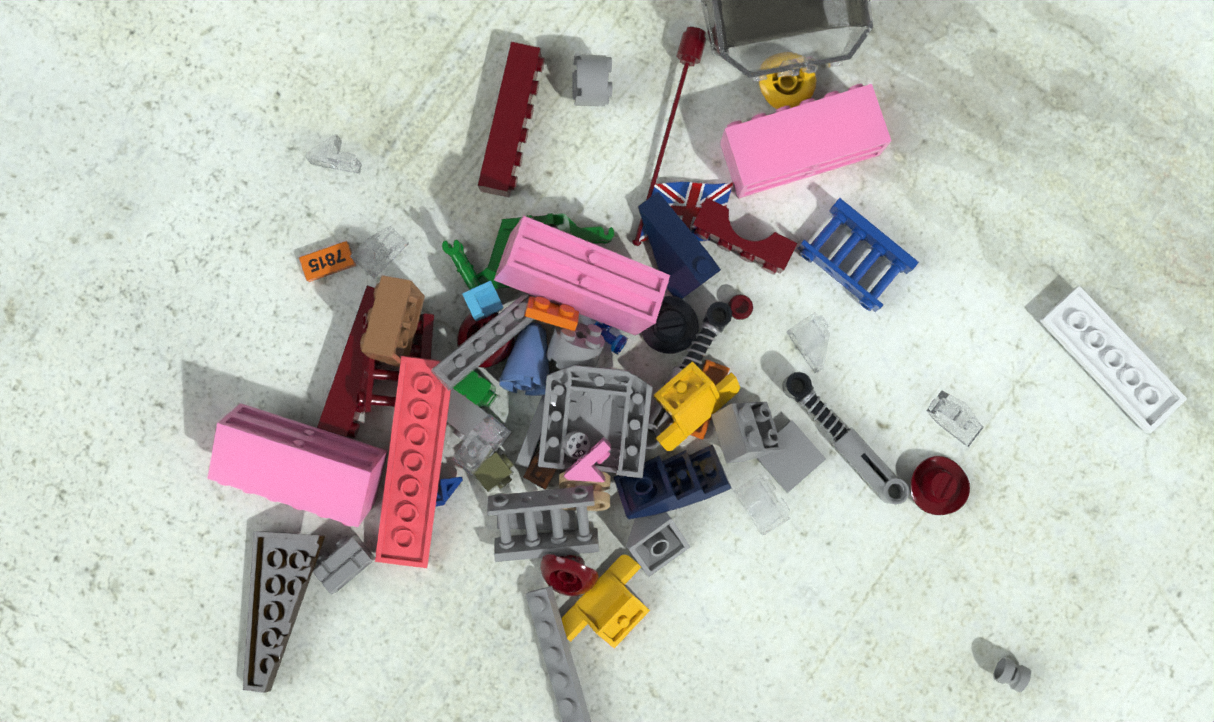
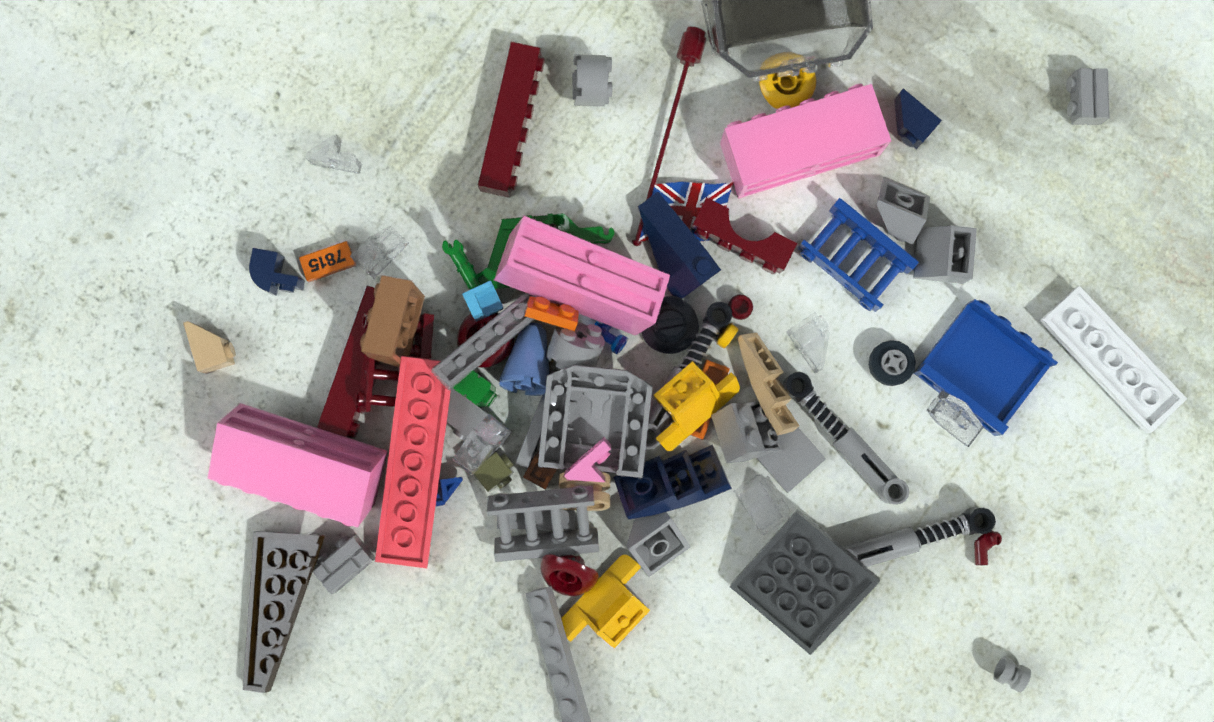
light grey tile [562,431,590,458] -> none
dark red hat [911,456,970,515] -> none
none -> tan slope [183,321,236,374]
none -> dark blue brick [249,248,305,296]
none -> yellow tile [716,323,739,349]
none -> dark grey plate [730,509,880,655]
none -> tan slope [738,332,800,435]
none -> piece [843,507,996,567]
none -> black wheel [868,340,916,386]
none -> light grey slope [877,177,930,244]
none -> dark blue slope [894,88,942,150]
none -> light grey slope [913,226,977,284]
none -> blue panel [913,299,1058,436]
none -> dark red arm [974,530,1002,566]
none -> light grey brick [1066,68,1110,125]

